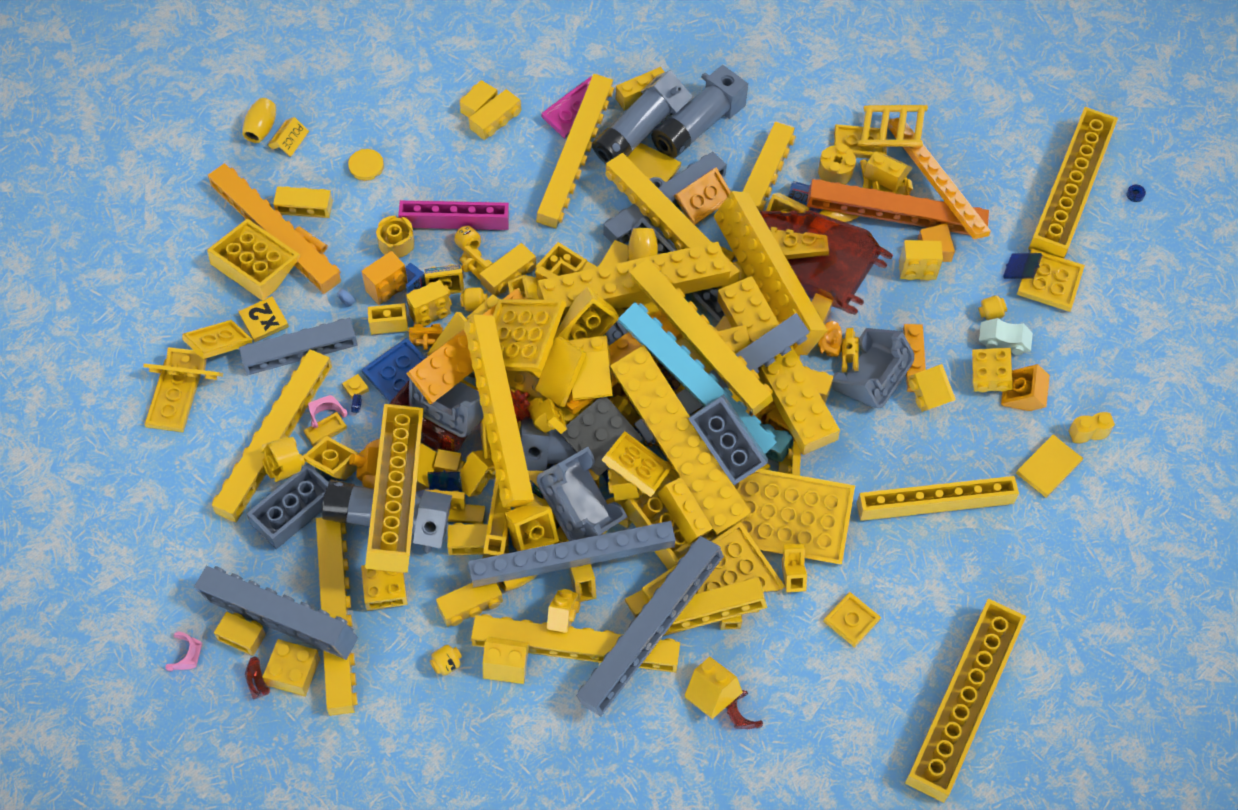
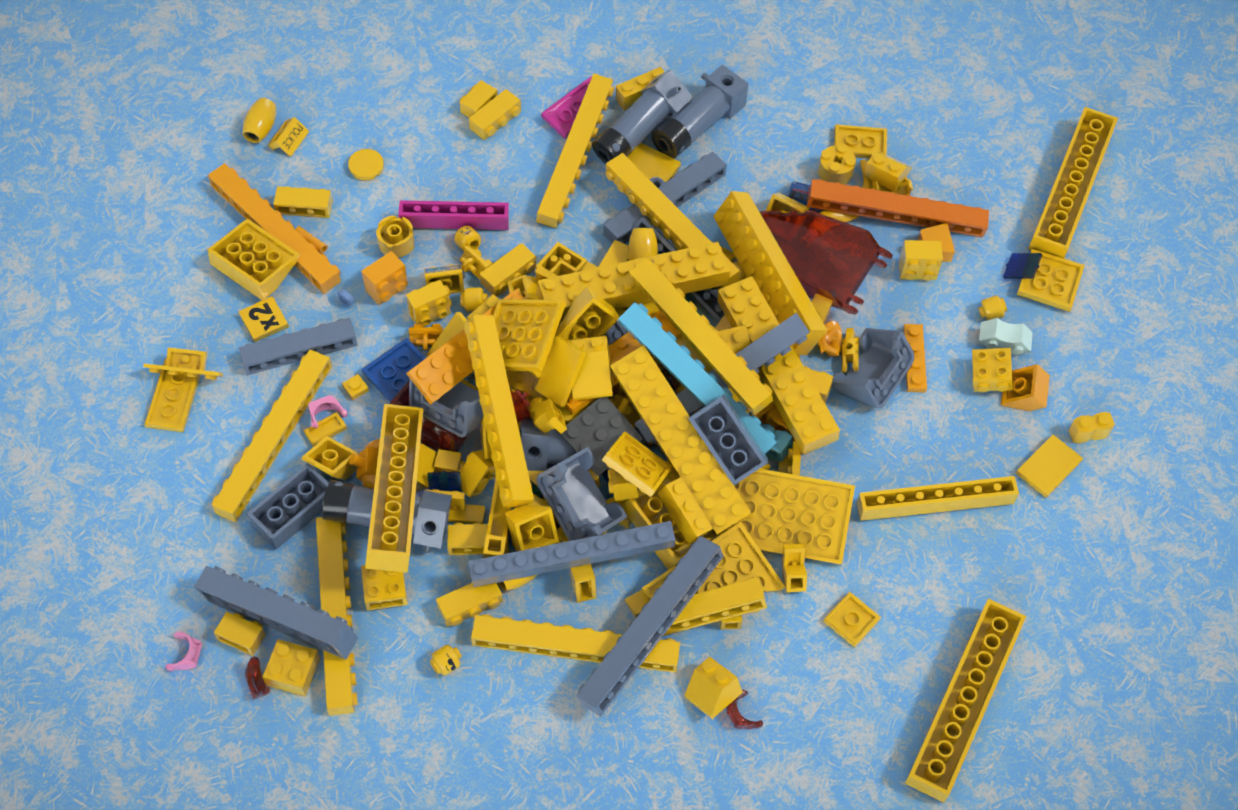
yellow tile [182,320,253,359] -> none
yellow brick [261,437,305,482] -> none
clear blue tile [351,393,362,413] -> none
yellow brick [367,303,408,335] -> none
blue panel [405,262,426,294] -> none
yellow slope [483,637,529,684] -> none
yellow brick [547,589,581,633] -> none
light orange tile [673,167,731,225] -> none
yellow brick [742,121,796,212] -> none
yellow wing [771,227,829,259] -> none
yellow bar [858,105,928,147] -> none
light orange plate [888,118,991,239] -> none
yellow slope [908,364,956,412] -> none
clear blue tile [1126,184,1146,202] -> none

